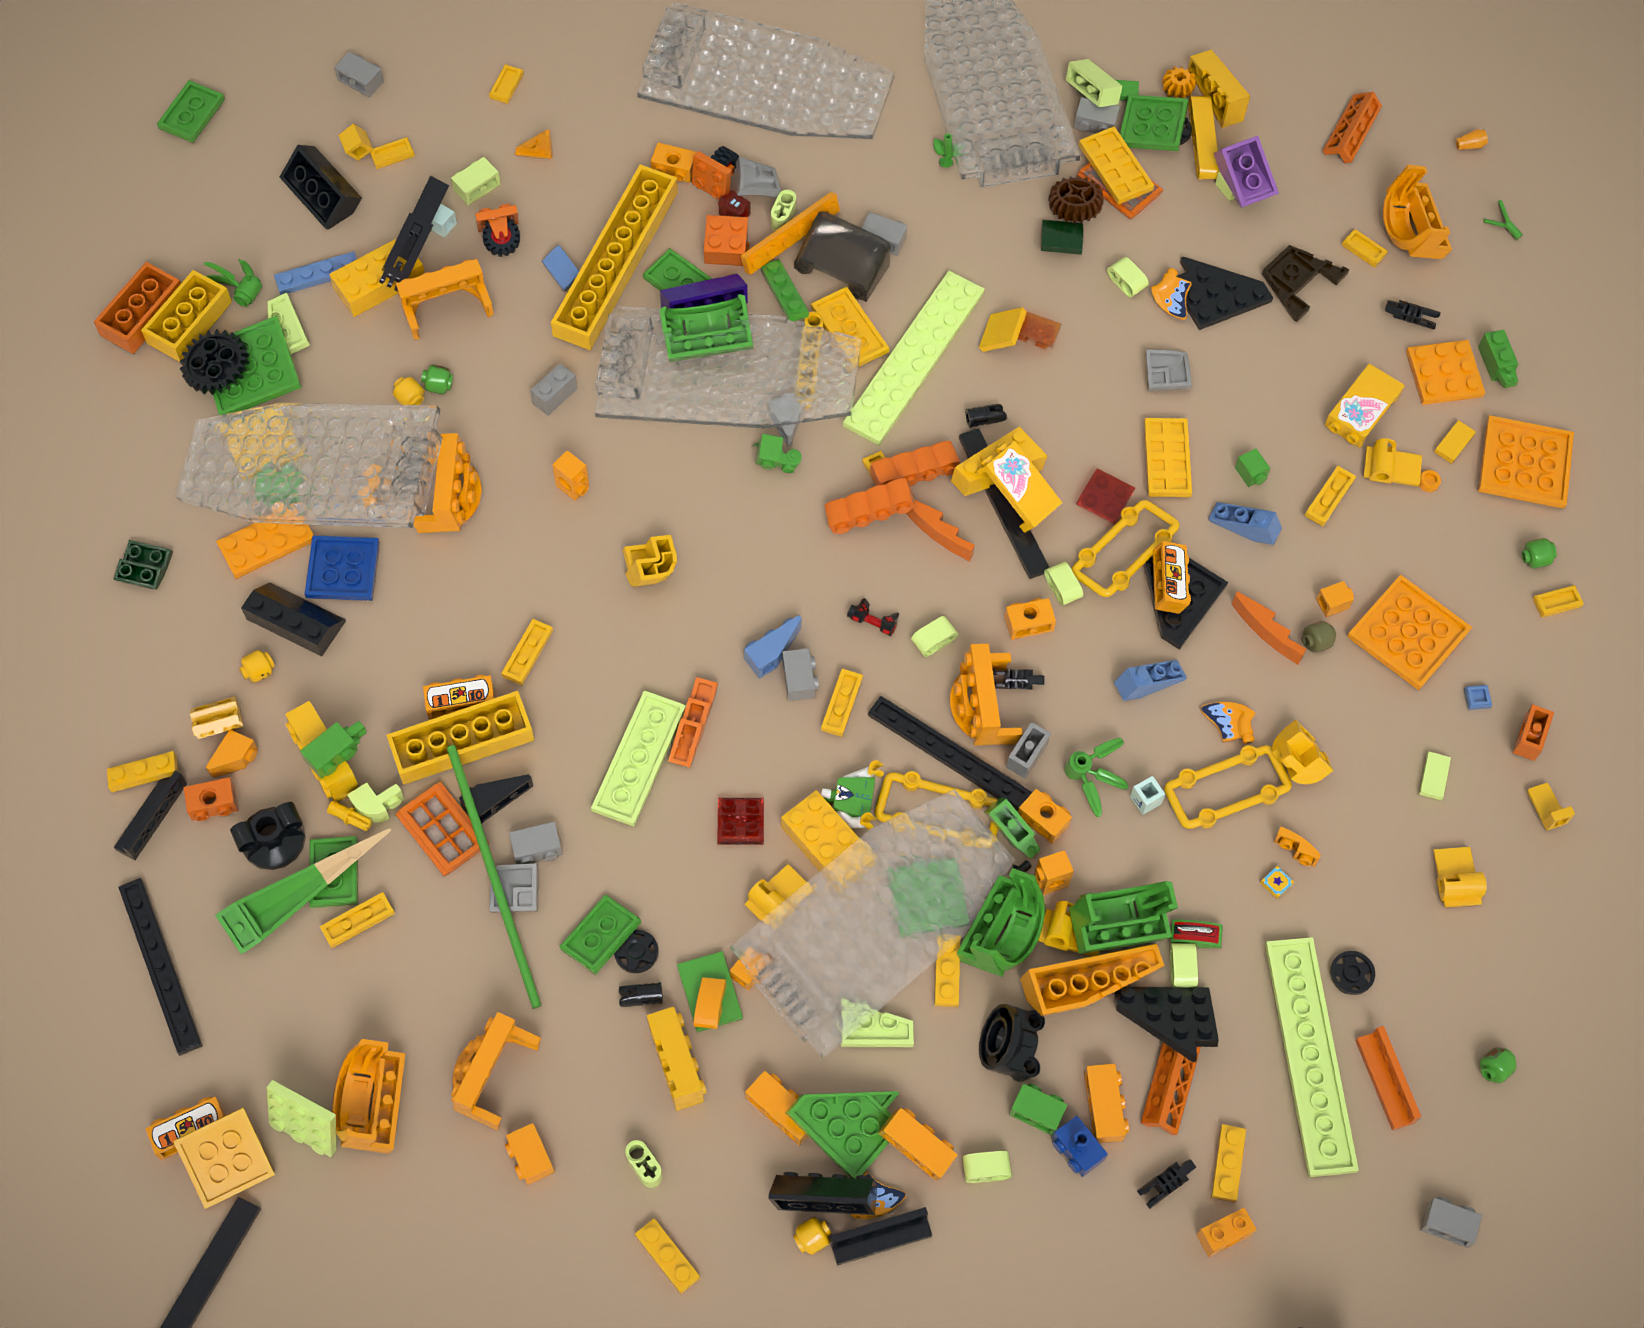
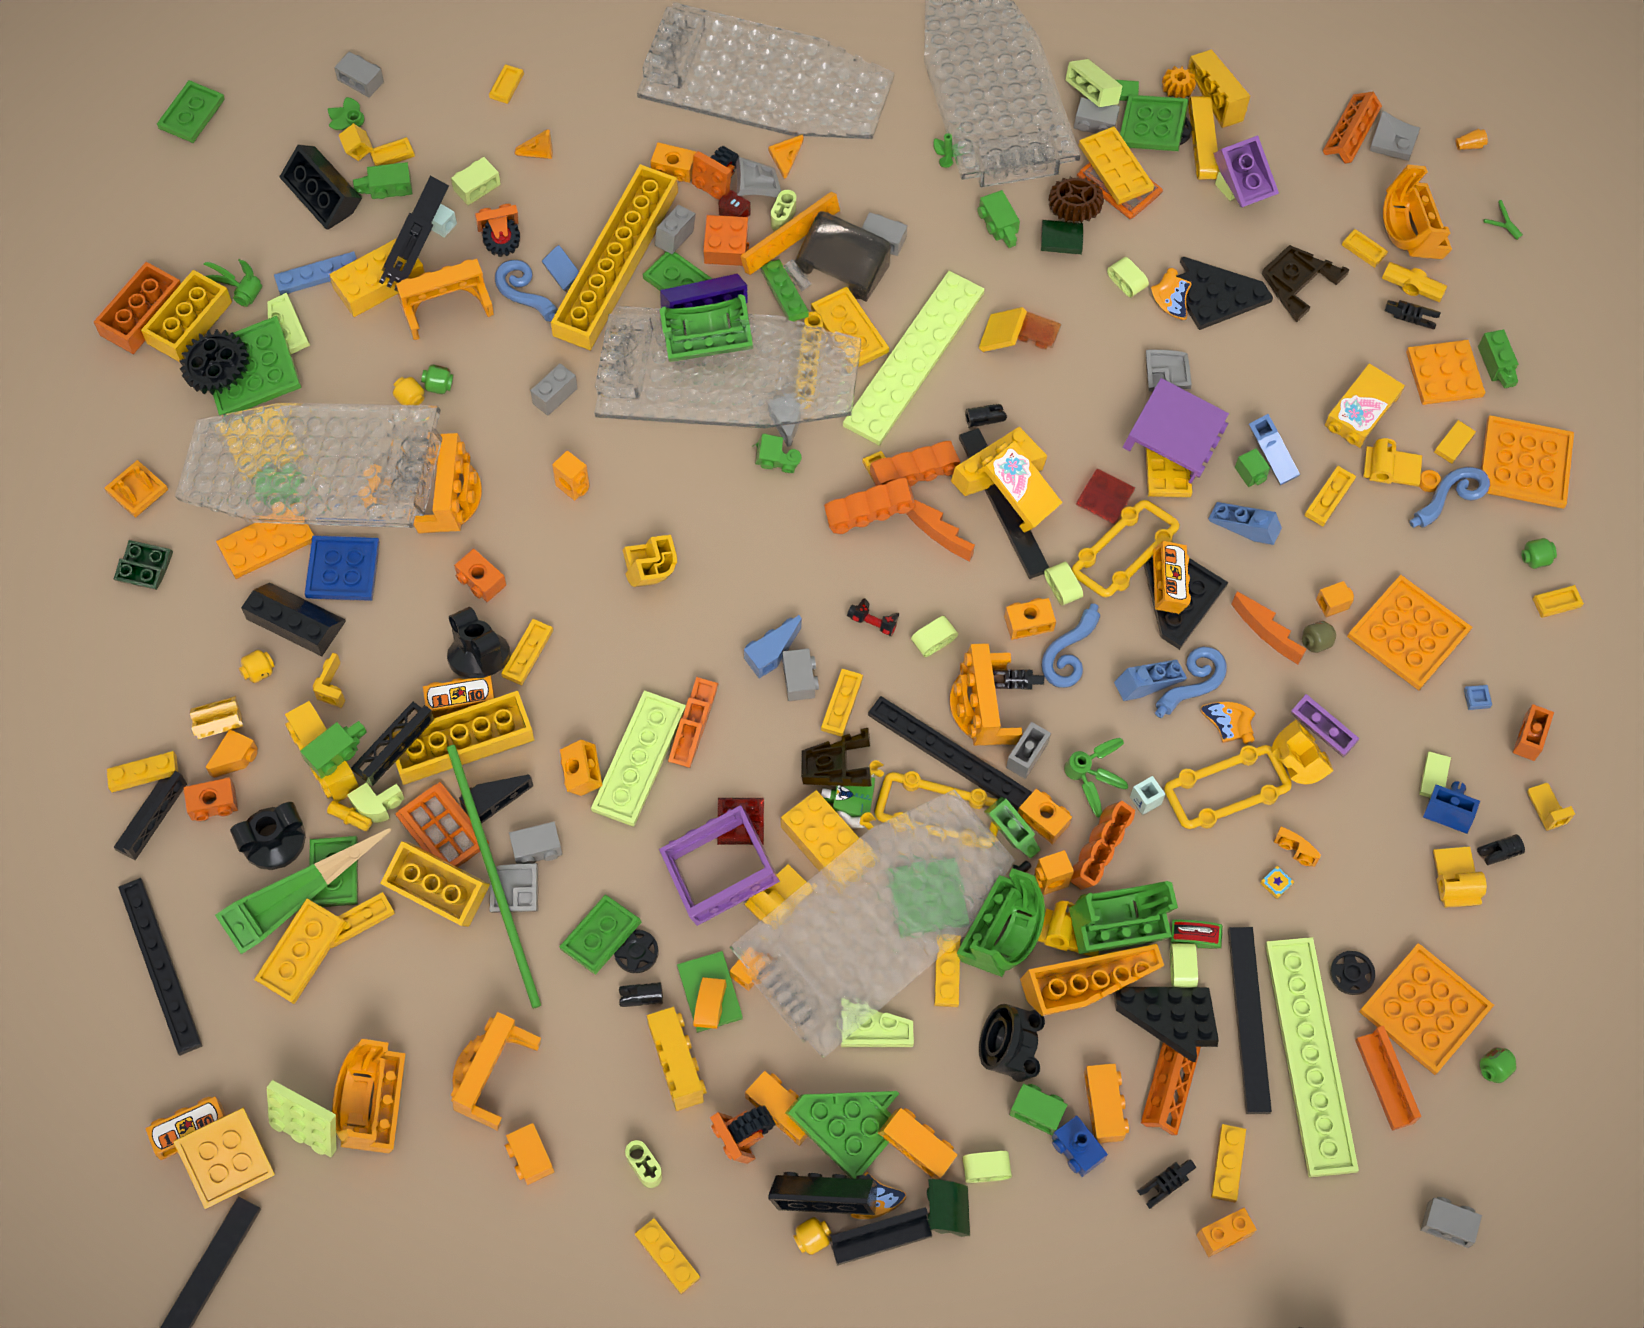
none -> light orange plate [104,460,168,518]
none -> yellow tile [254,898,347,1004]
none -> yellow bracket [313,653,345,708]
none -> bright green plate [327,97,365,130]
none -> black fence [351,702,434,786]
none -> bright green hinge [353,162,413,199]
none -> yellow brick [380,841,490,927]
none -> black piece [447,607,510,678]
none -> orange brick [454,548,506,602]
none -> medium blue plant [495,260,558,321]
none -> light orange brick [560,740,603,796]
none -> light grey brick [655,205,696,254]
none -> medium lavender window [659,805,780,926]
none -> plate [710,1106,775,1164]
none -> light orange tile [768,135,804,179]
none -> clear pin [783,259,812,292]
none -> dark brown wing [801,728,872,787]
none -> dark green slope [927,1179,970,1237]
none -> bright green hinge [977,190,1020,248]
none -> medium blue plant [1042,604,1100,688]
none -> orange brick [1070,801,1135,890]
none -> medium lavender panel [1122,378,1229,484]
none -> medium blue plant [1155,646,1227,718]
none -> black tile [1228,927,1272,1114]
none -> slope [1249,414,1300,485]
none -> medium lavender brick [1291,694,1359,758]
none -> light orange plate [1359,943,1494,1075]
none -> light grey plate [1370,111,1420,161]
none -> yellow piece [1382,262,1447,303]
none -> medium blue plant [1409,467,1490,528]
none -> blue brick [1423,781,1480,834]
none -> black hinge [1477,834,1525,865]

